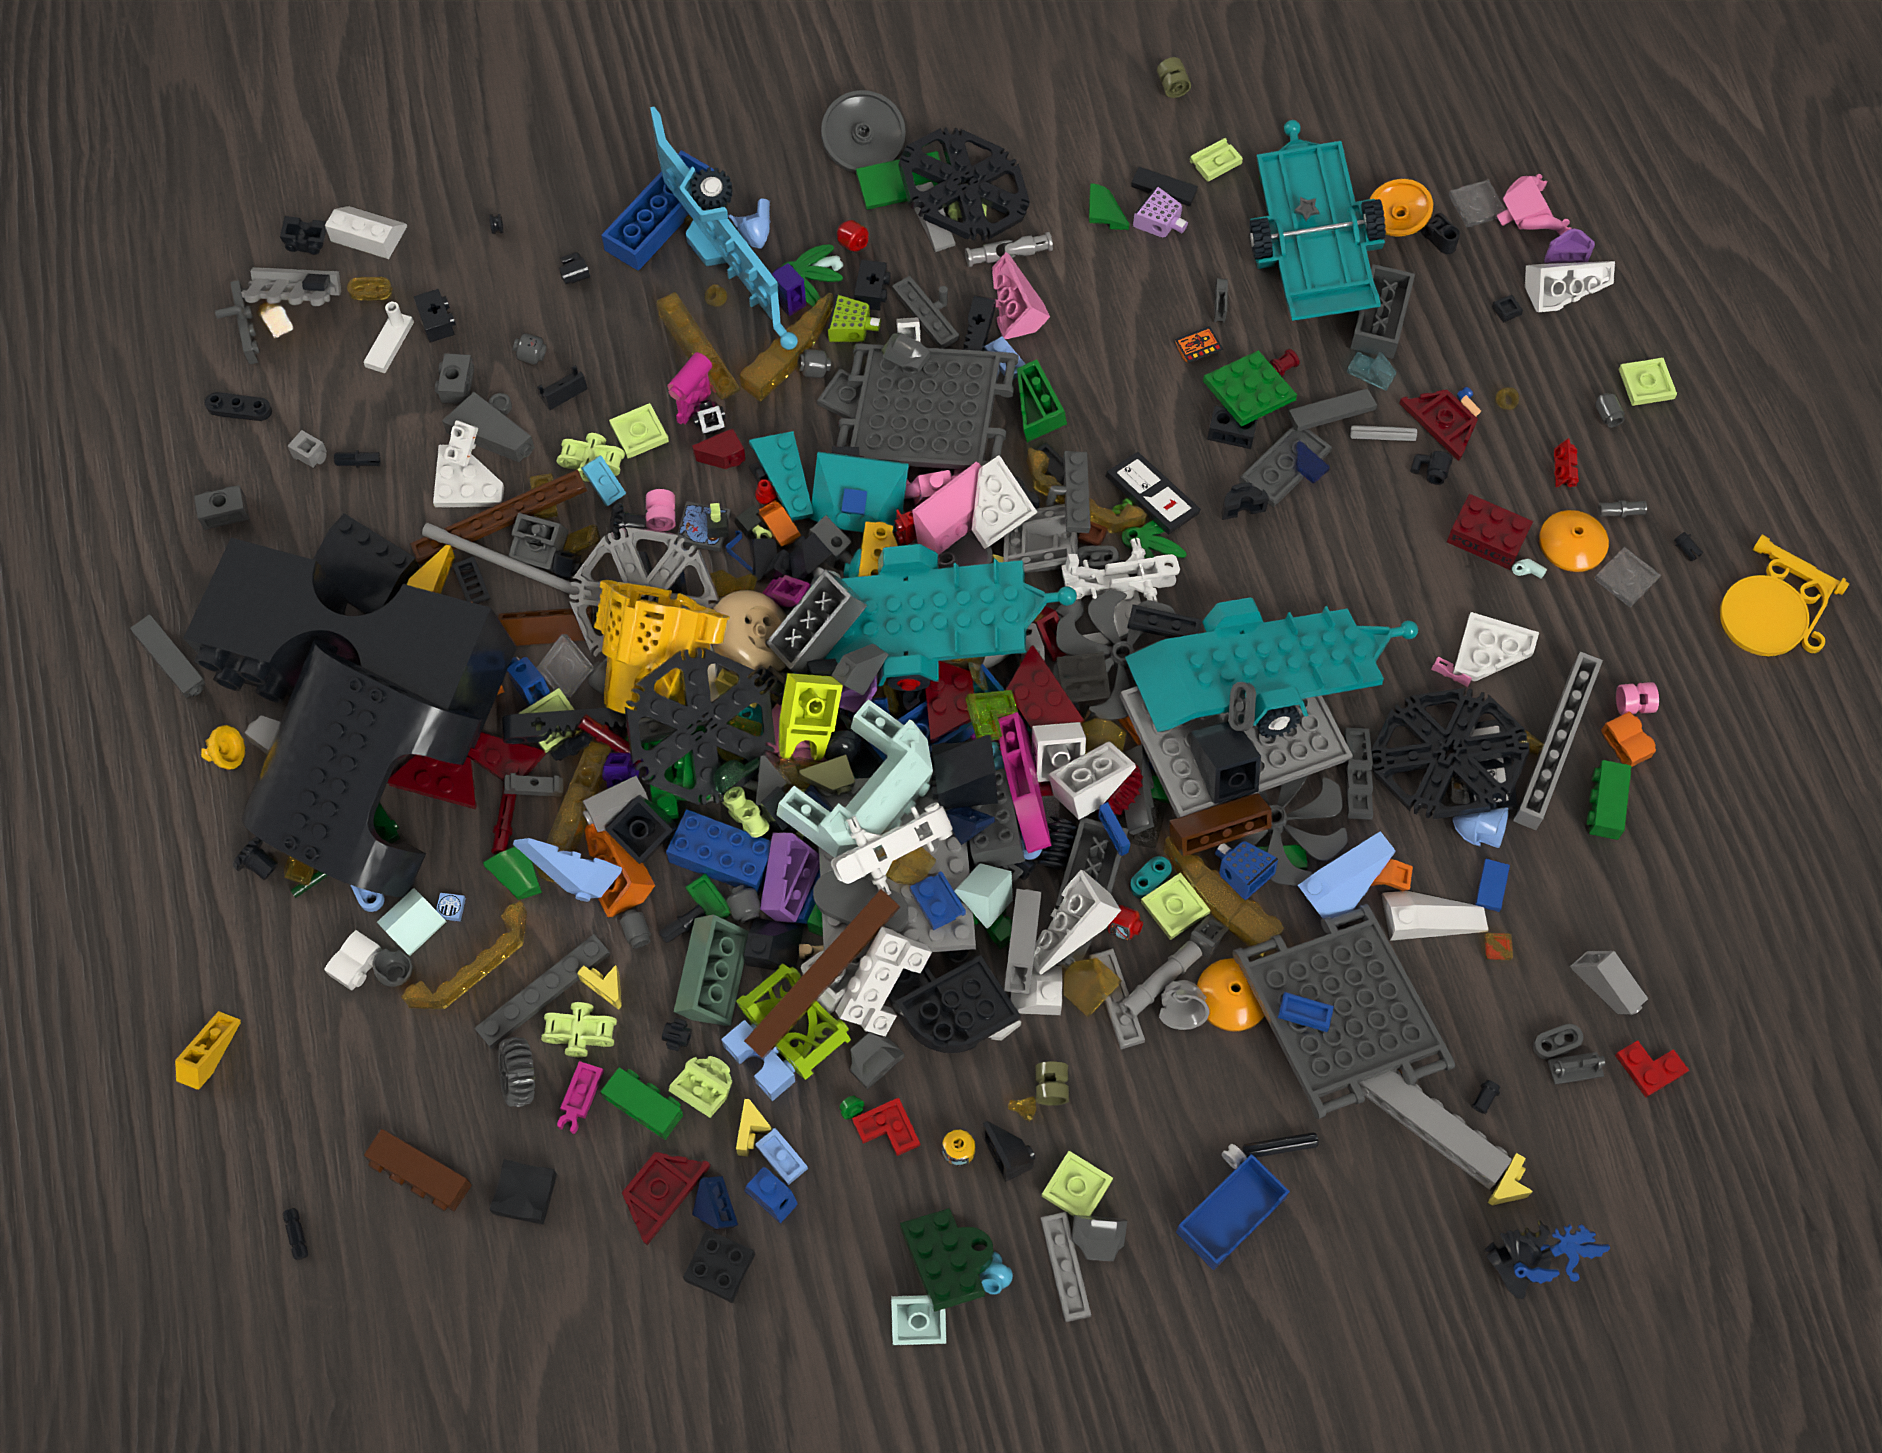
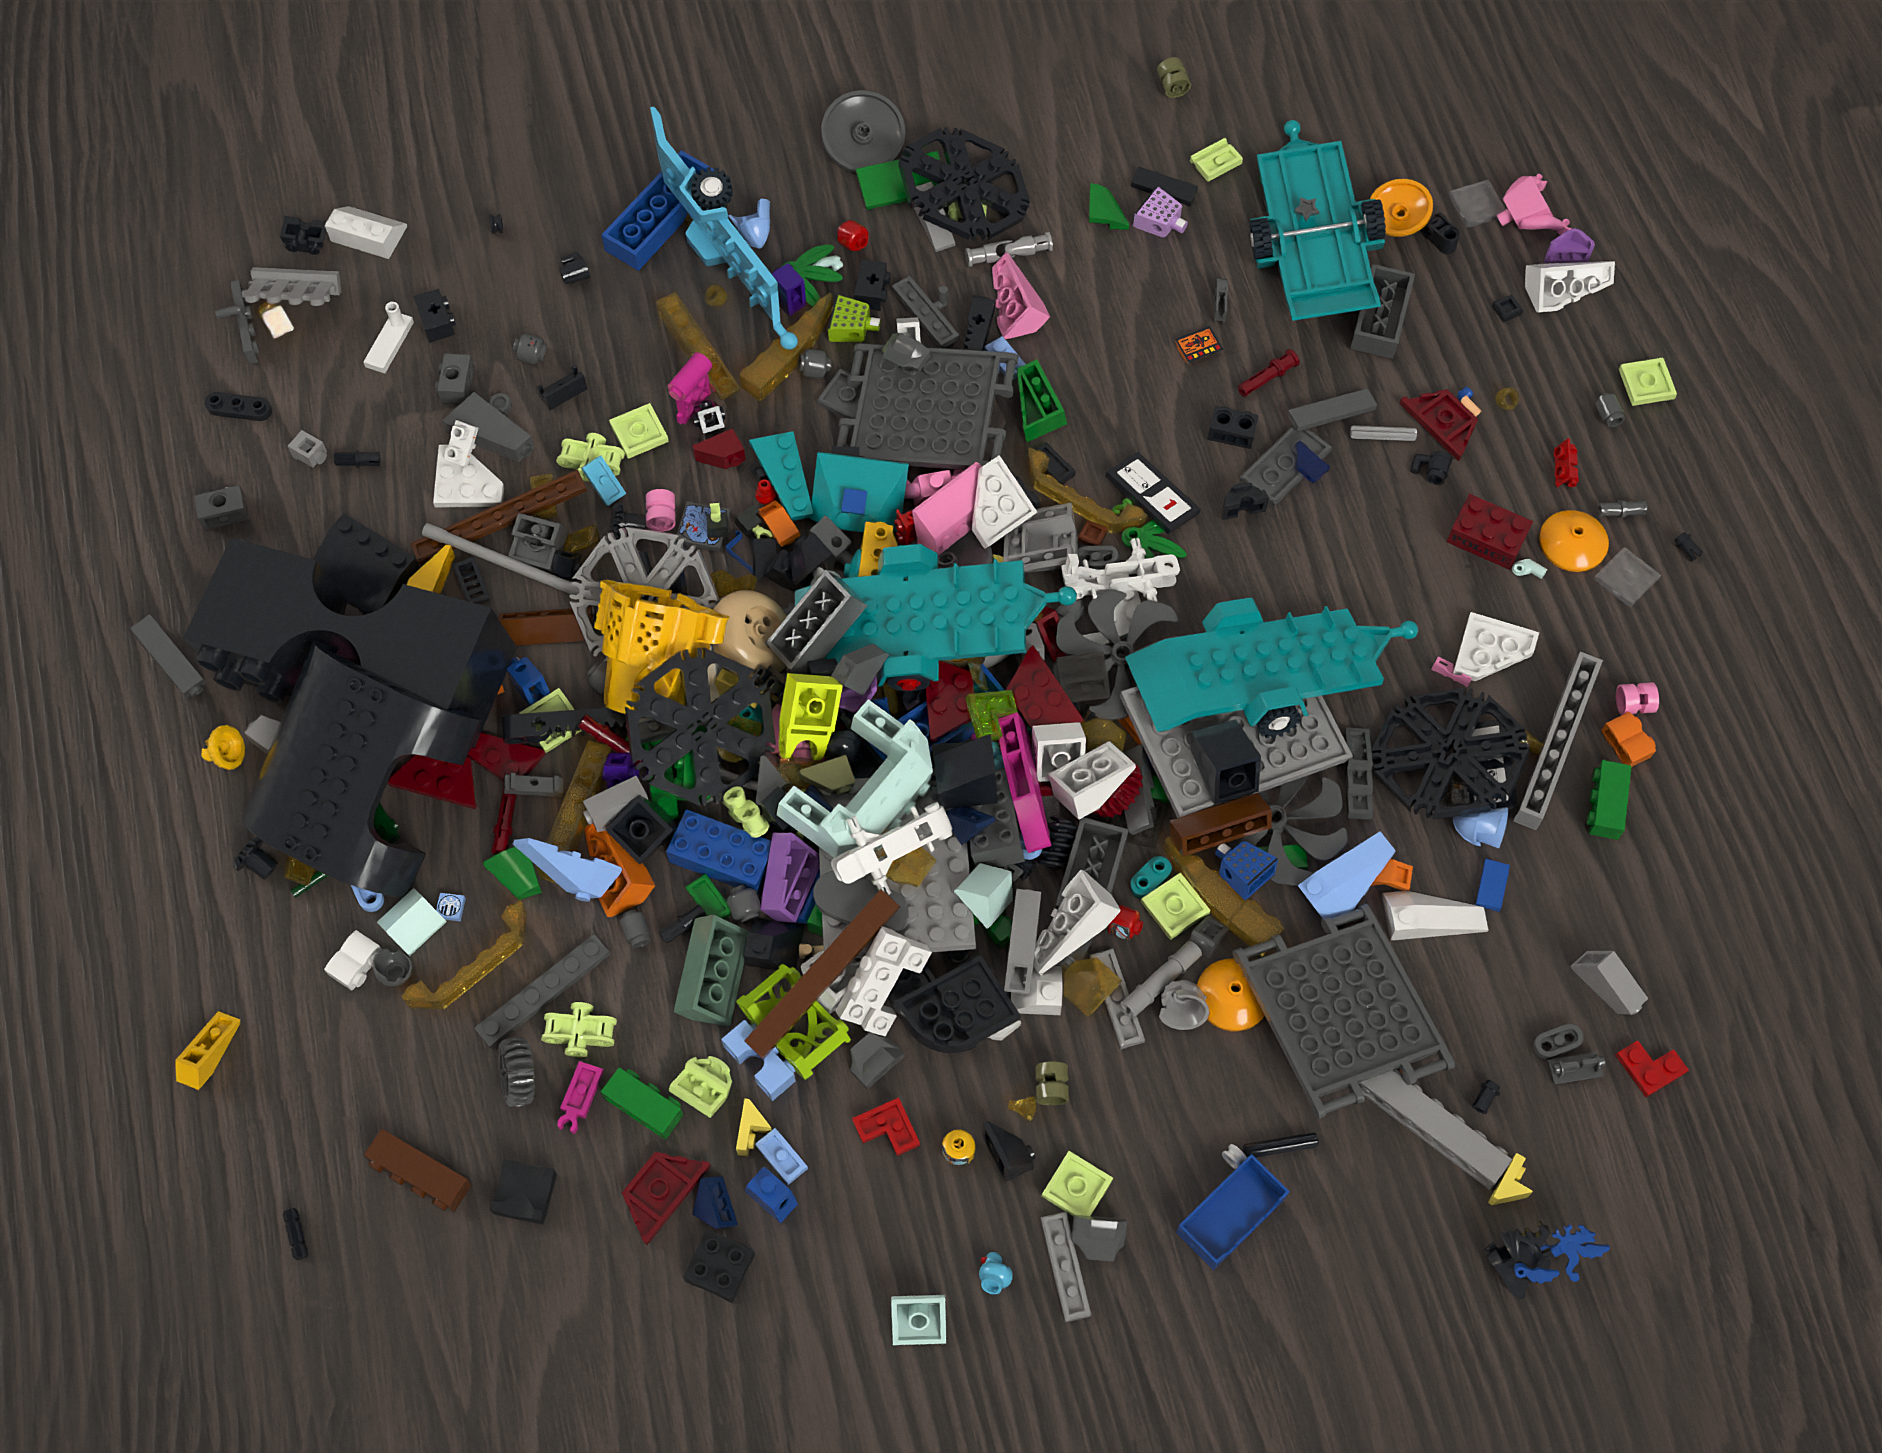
black tile [302,274,331,291] -> none
clear yellow plate [347,277,392,300] -> none
clear tile [536,634,594,700] -> none
black axle [551,732,592,761] -> none
light yellow slope [577,965,622,1010] -> none
black gear [662,1018,692,1051] -> none
clear green cap [714,757,760,795] -> none
magenta slope [762,575,811,607] -> none
green plate [840,1096,864,1120] -> none
dark green plate [900,1208,993,1312] -> none
blue plate [910,871,966,930] -> none
dark grey plate [1046,451,1091,533] -> none
blue tile [1098,802,1130,856] -> none
black tile [1127,604,1202,638] -> none
green plate [1203,350,1297,426] -> none
dark grey plate [1229,682,1256,731] -> none
blue tile [1278,992,1334,1032] -> none
clear light blue slope [1347,352,1397,391] -> none
clear yellow tile [1485,933,1513,960] -> none
yellow piece [1720,534,1849,656] -> none

